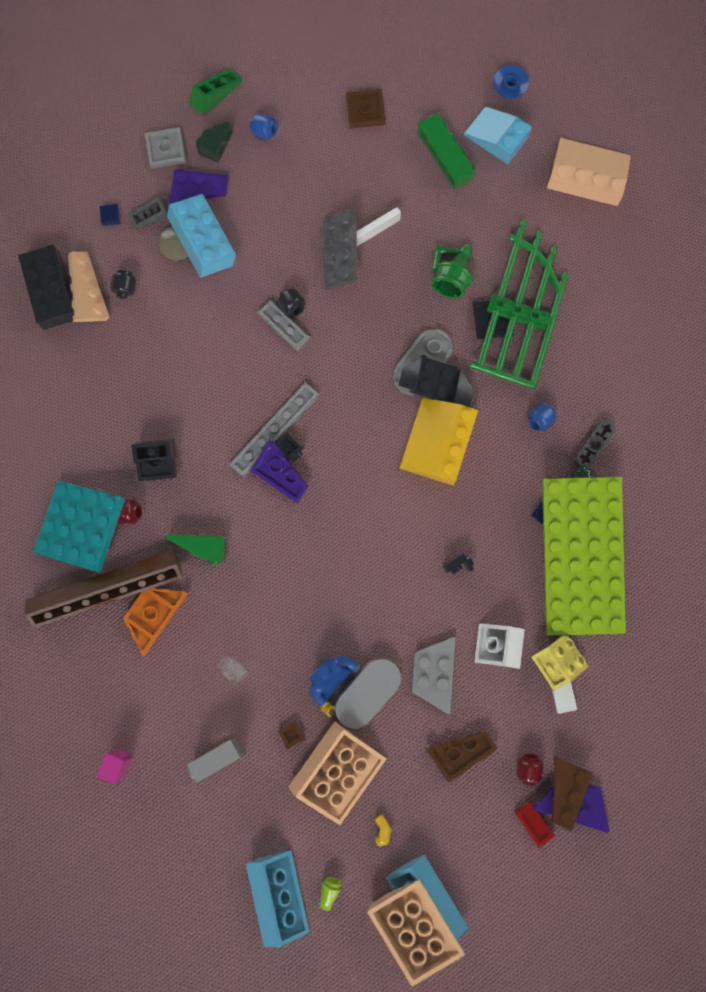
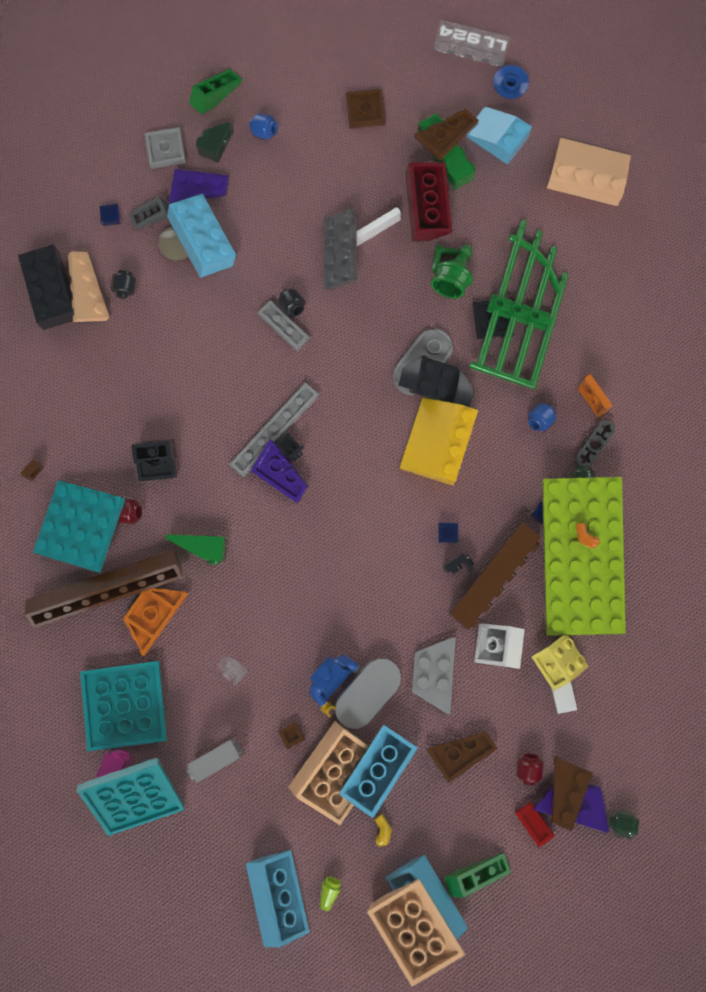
none -> reddish brown tile [20,459,45,481]
none -> teal plate [77,758,185,836]
none -> teal plate [80,661,168,752]
none -> medium azure slope [339,725,418,818]
none -> dark red slope [405,162,453,242]
none -> reddish brown wing [414,109,479,161]
none -> clear brick [434,20,510,66]
none -> clear blue plate [438,523,458,543]
none -> green slope [444,853,511,898]
none -> reddish brown brick [449,523,541,629]
none -> orange arm [575,523,600,548]
none -> orange tile [577,374,613,418]
none -> clear green head [609,810,640,839]

